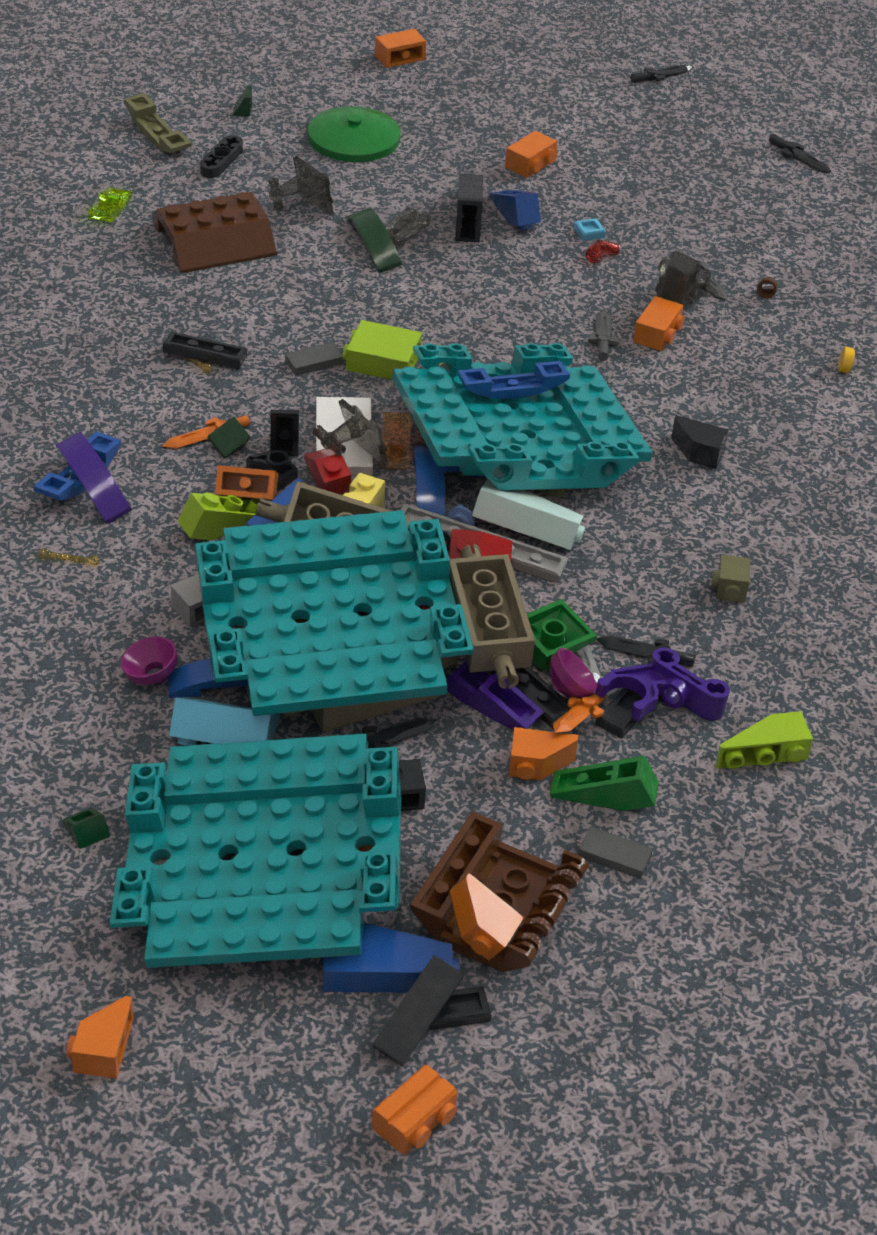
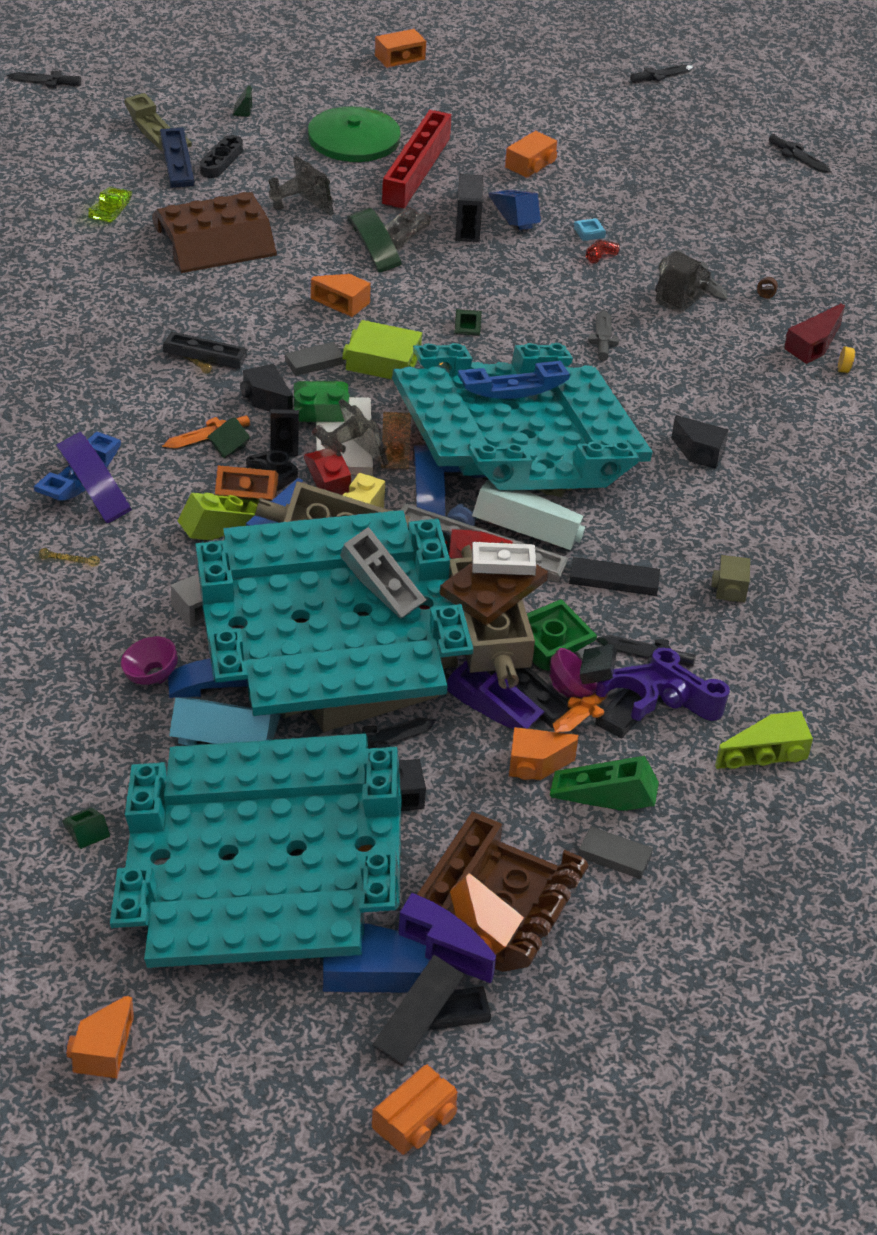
orange brick [633,296,685,351] -> none
none -> black sword [6,70,82,88]
none -> dark blue tile [160,127,194,188]
none -> black slope [240,364,293,412]
none -> green slope [294,381,350,422]
none -> orange slope [311,274,371,317]
none -> light grey slope [340,527,426,619]
none -> red brick [382,109,452,209]
none -> dark purple slope [398,893,496,983]
none -> reddish brown plate [439,541,548,626]
none -> dark green slope [454,309,482,336]
none -> white plate [472,542,536,575]
none -> black tile [569,557,660,596]
none -> black tile [580,644,617,684]
none -> dark red slope [784,303,845,364]

